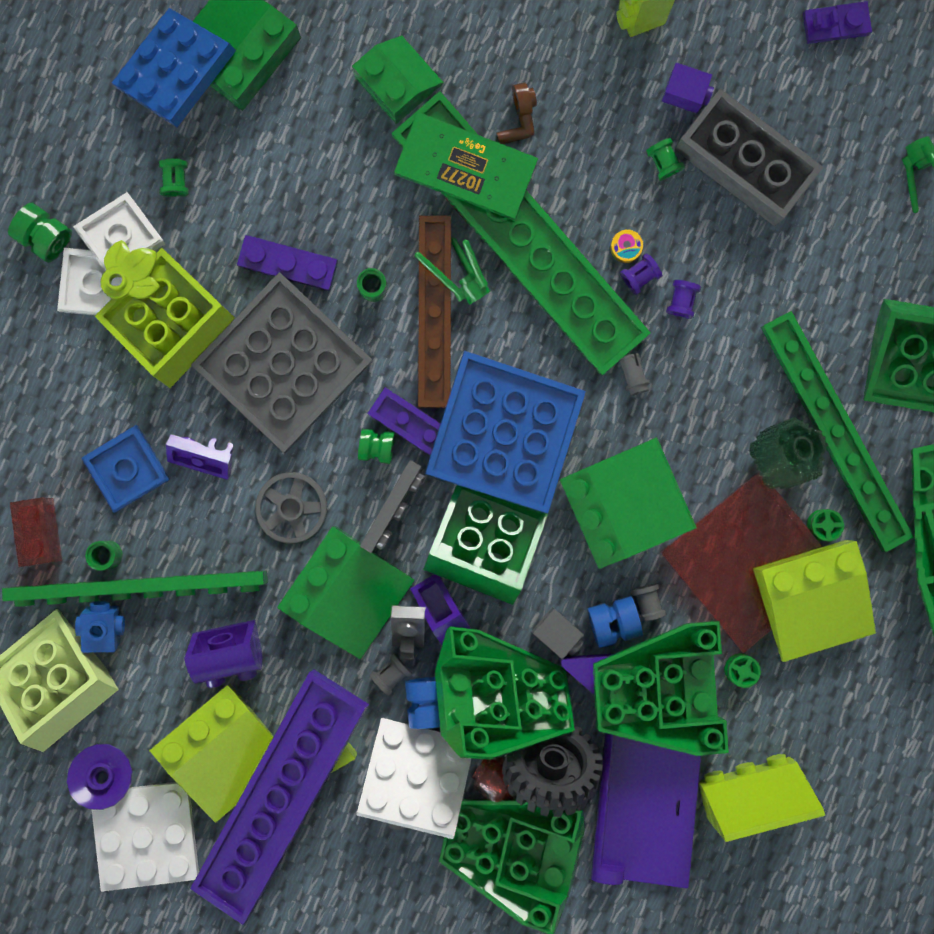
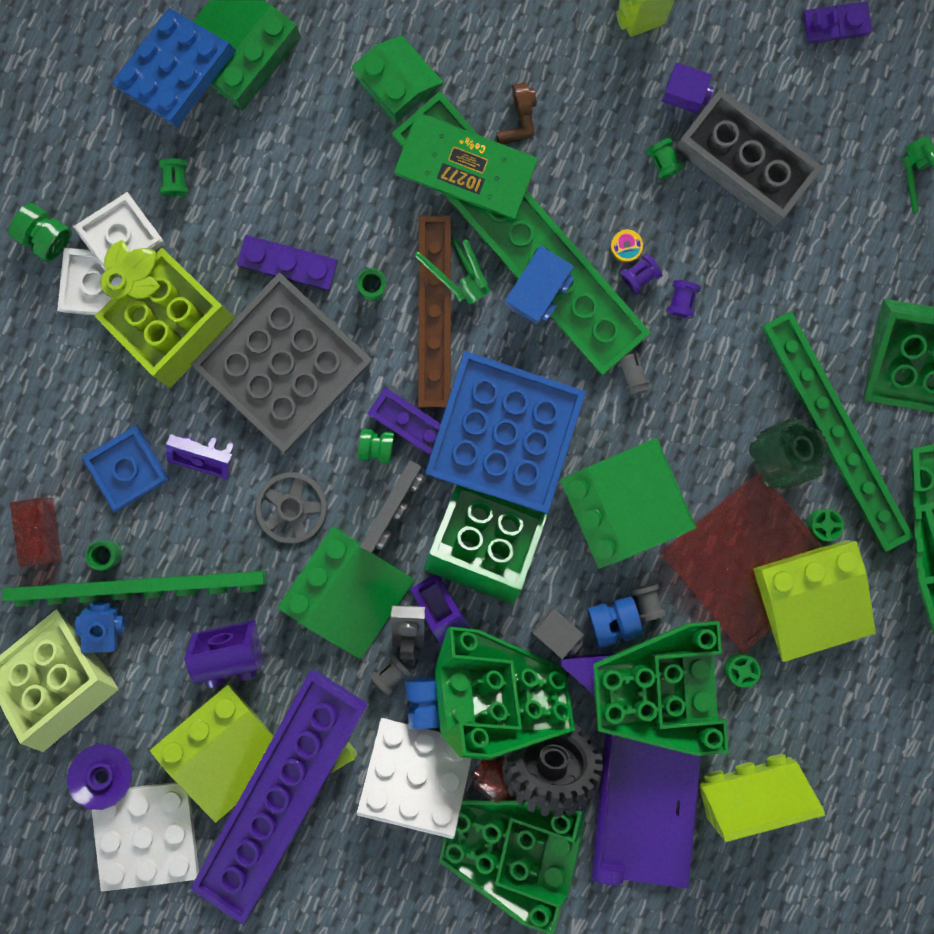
none -> blue brick [504,245,574,325]

